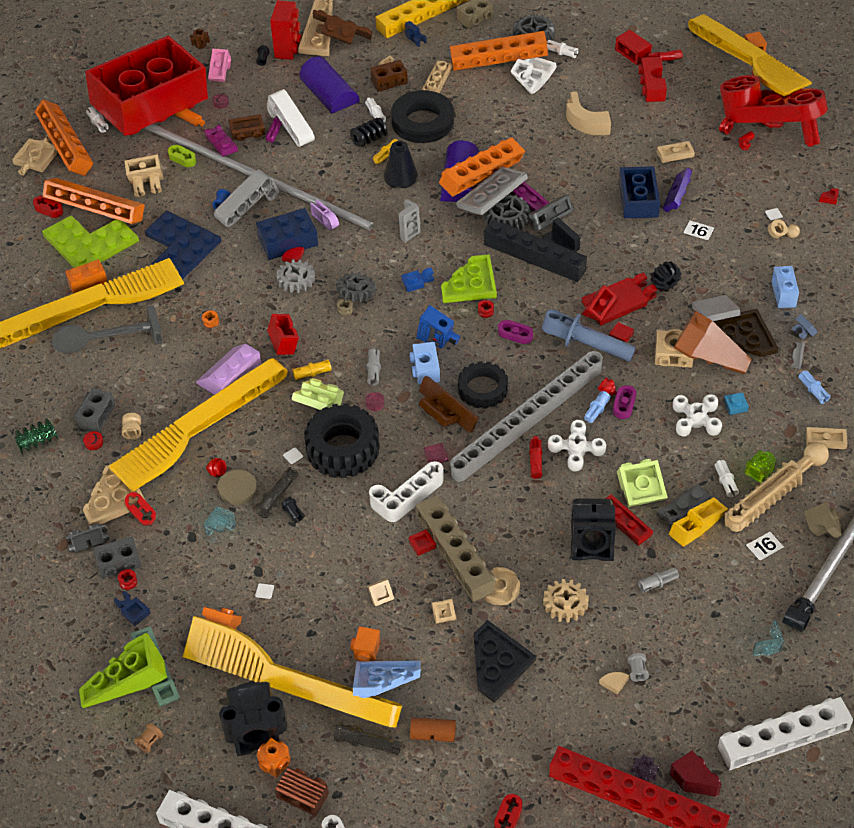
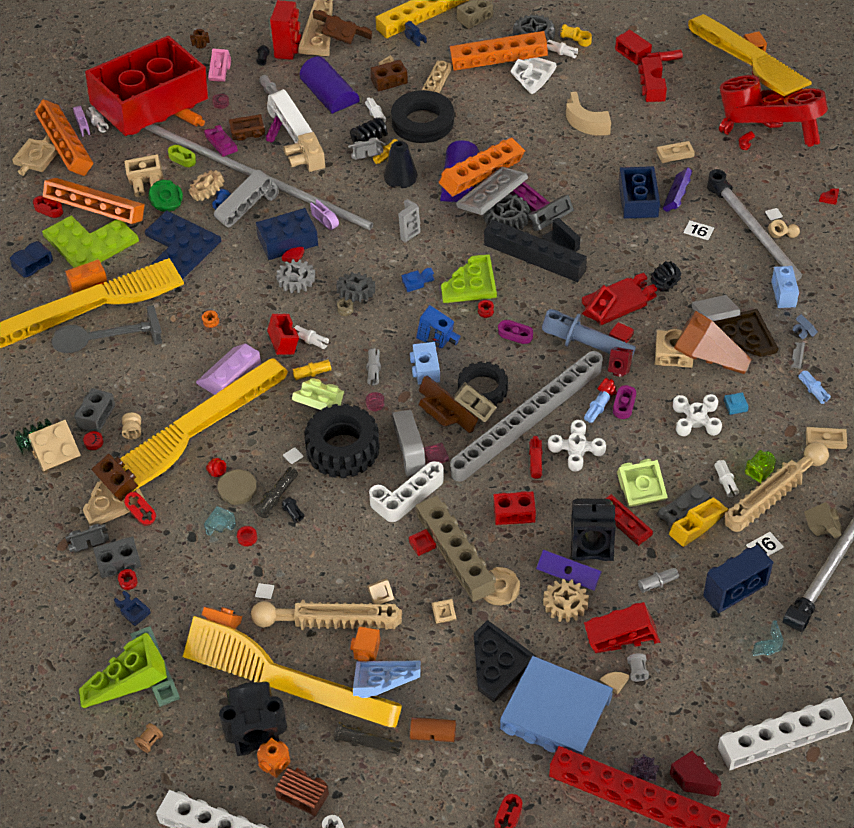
none -> dark blue brick [10,241,53,278]
none -> tan brick [28,420,81,472]
none -> lavender piece [73,105,90,137]
none -> reddish brown brick [91,454,139,501]
none -> green tile [148,180,183,212]
none -> tan gear [189,170,225,201]
none -> red tile [237,526,257,547]
none -> tan gear [251,600,402,630]
none -> light grey axle [259,75,278,95]
none -> tan brick [283,132,325,172]
none -> white pin [294,325,329,349]
none -> light grey hinge [348,138,385,160]
none -> light grey beam [392,409,426,477]
none -> dark tan brick [453,382,497,422]
none -> red brick [493,491,536,525]
none -> medium blue panel [500,656,613,755]
none -> dark purple tile [536,550,602,591]
none -> yellow connector [560,24,592,47]
none -> red wedge [584,602,661,653]
none -> dark red brick [608,347,633,377]
none -> dark blue brick [703,545,773,614]
none -> flat silver piece [707,169,802,281]

